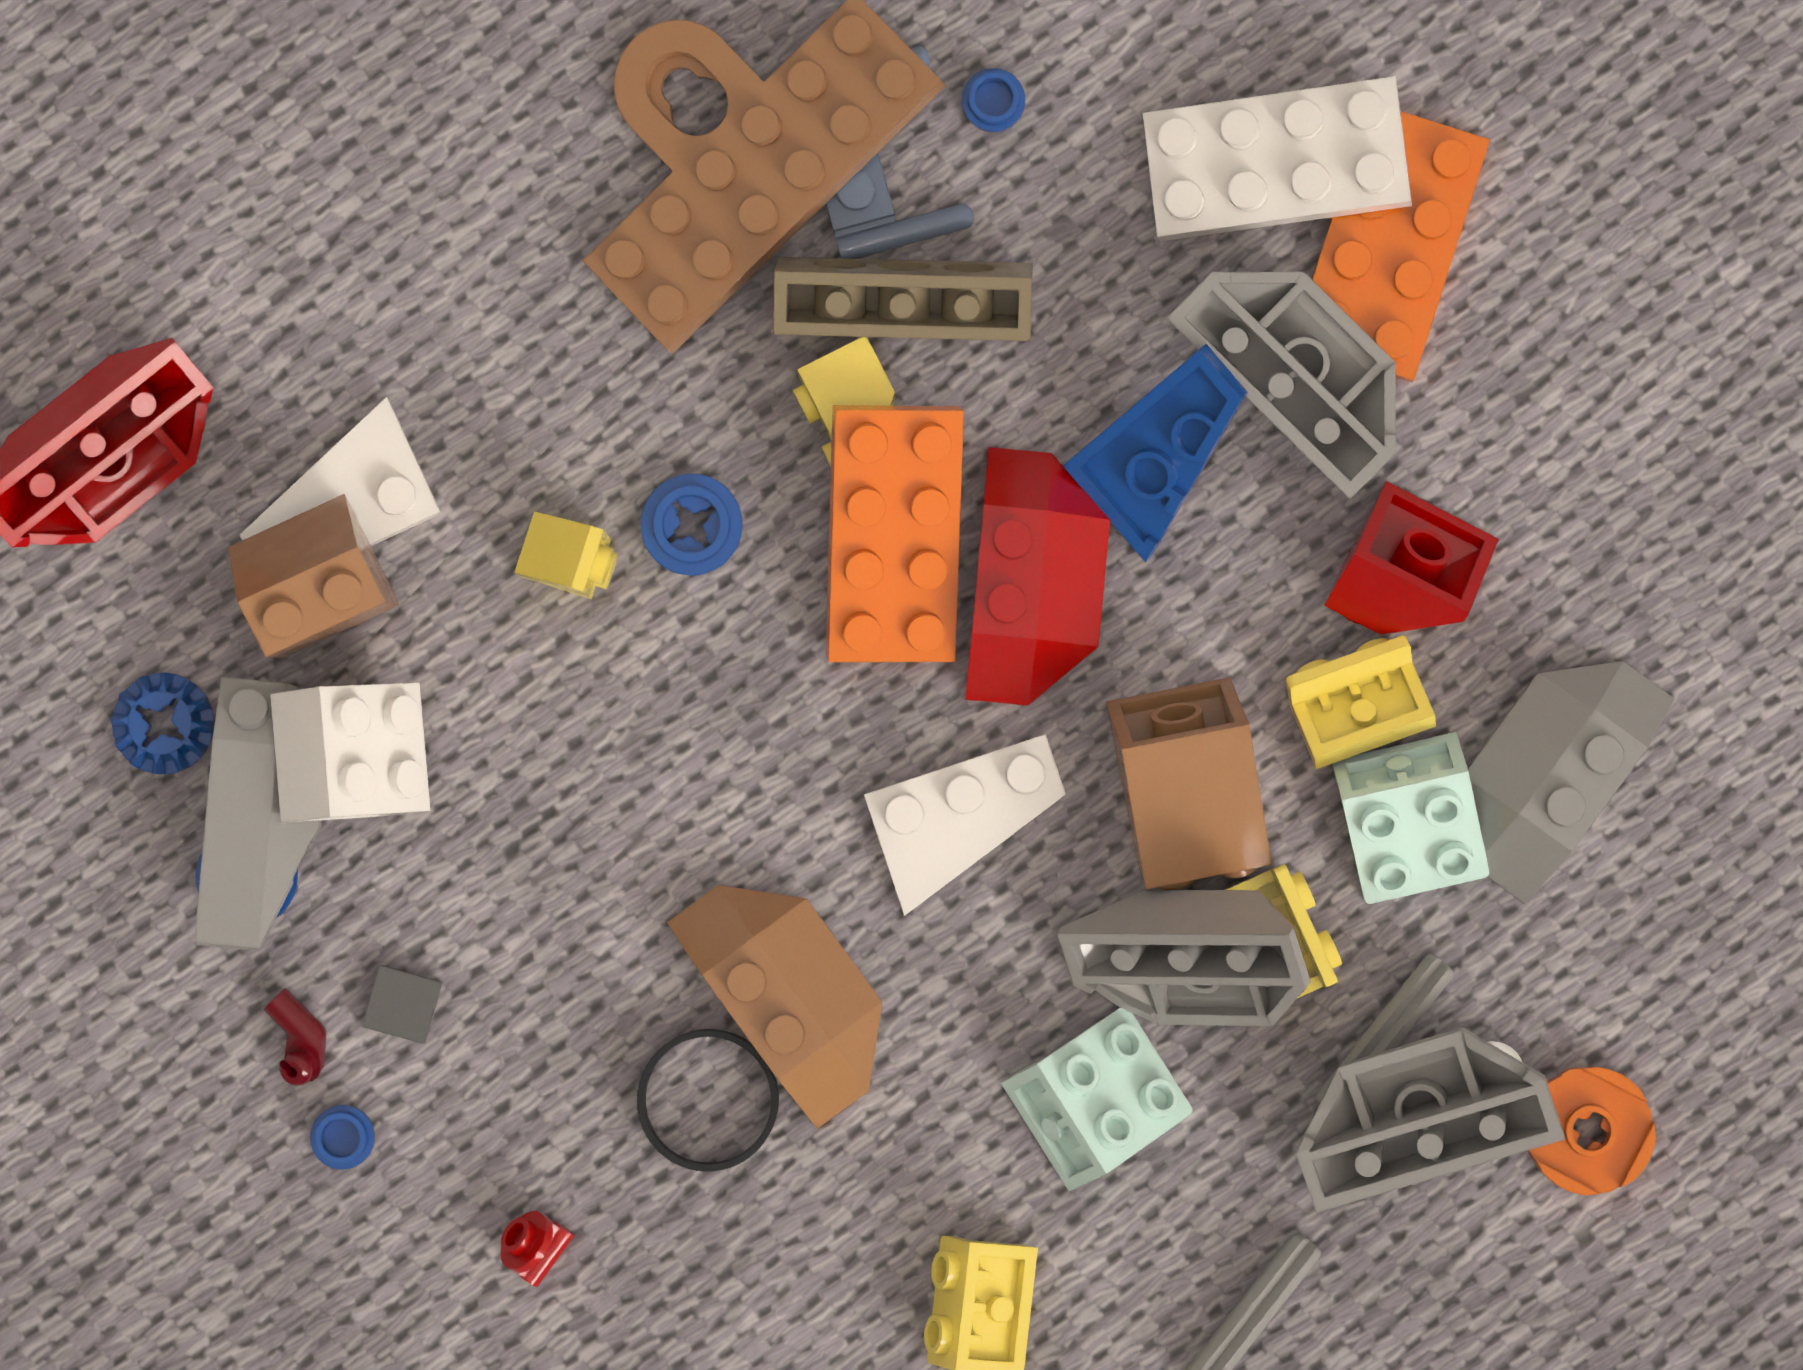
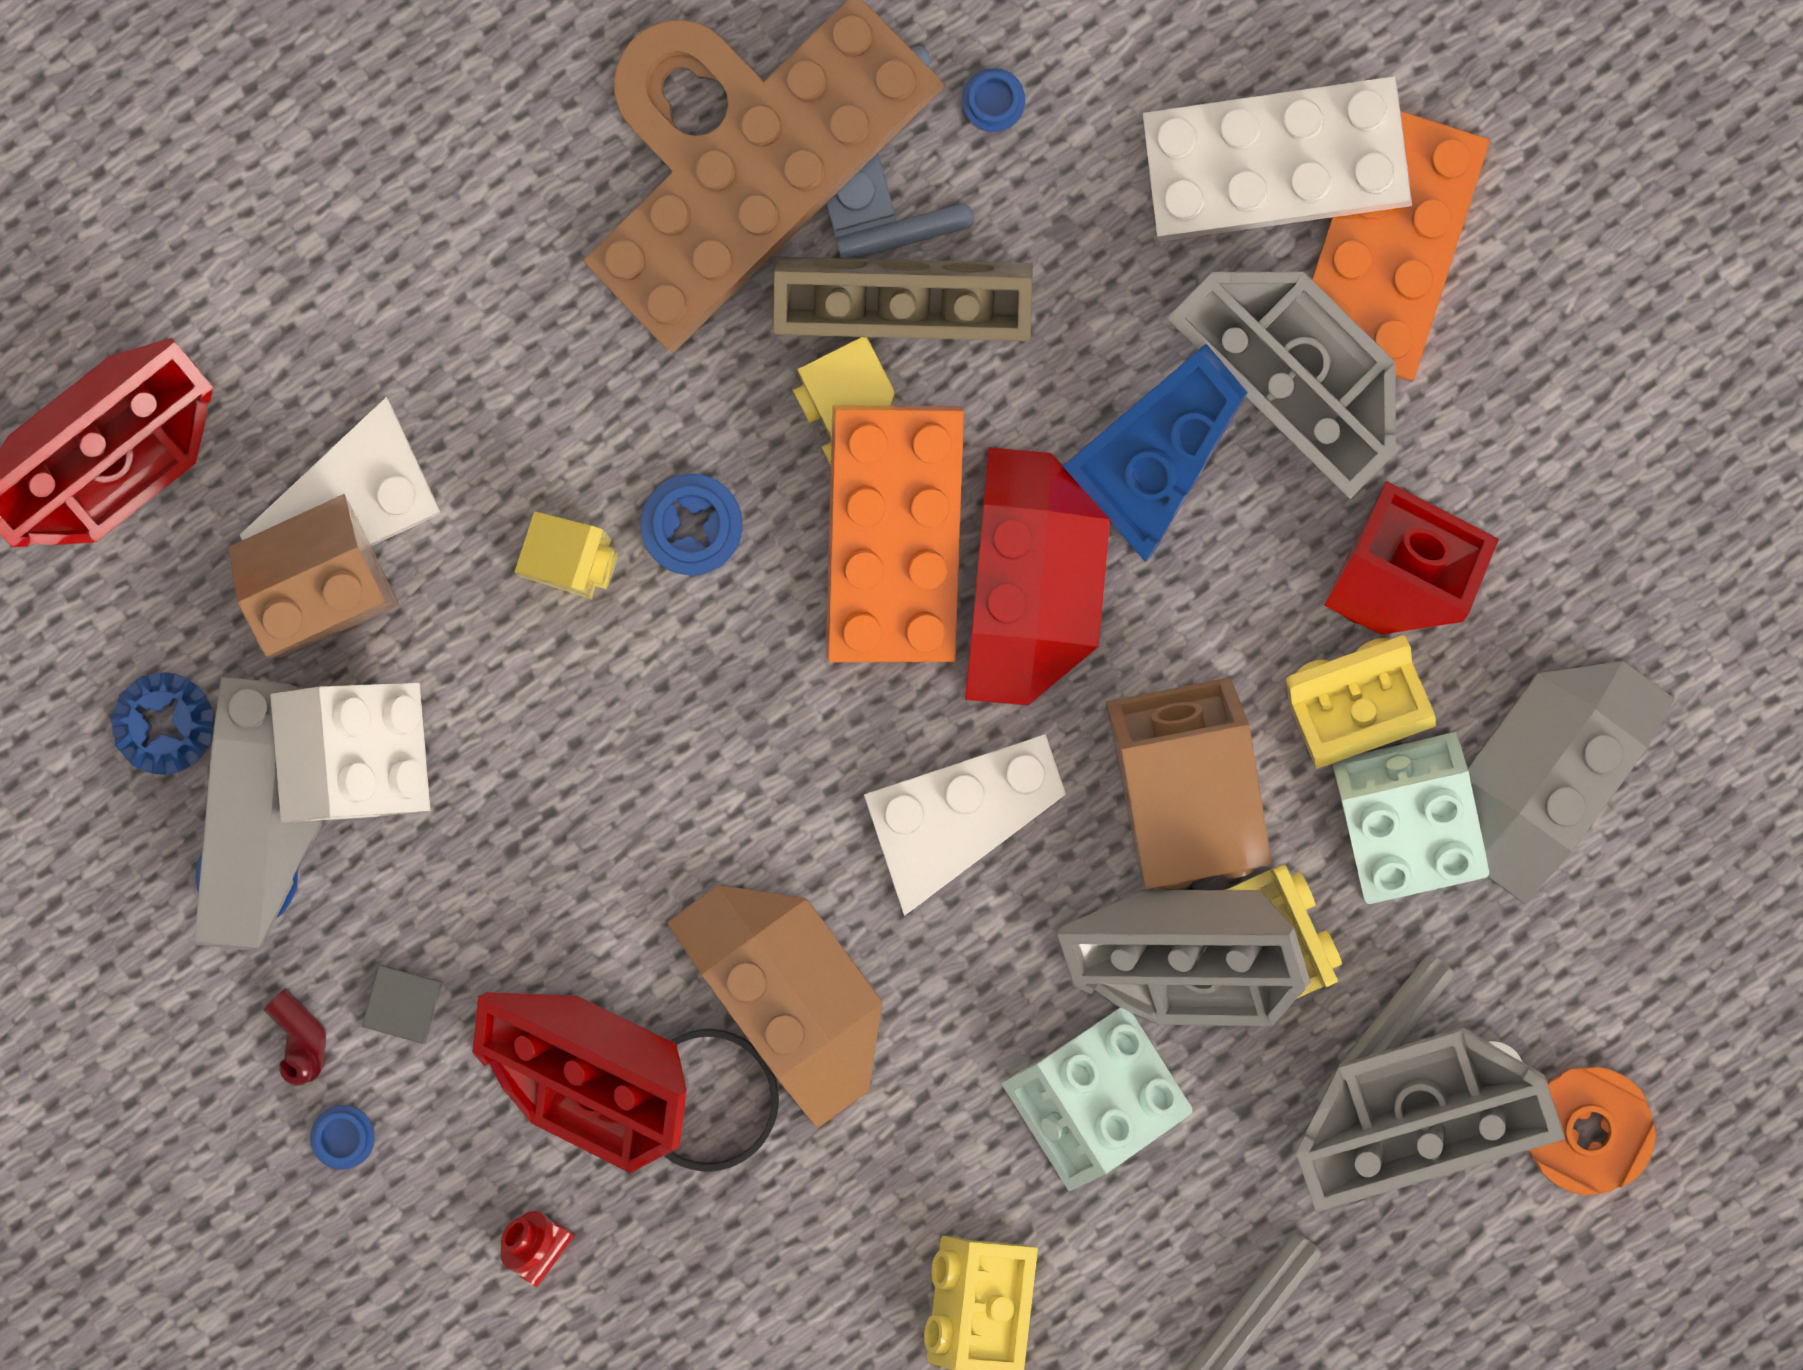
none -> red wedge [472,992,687,1173]

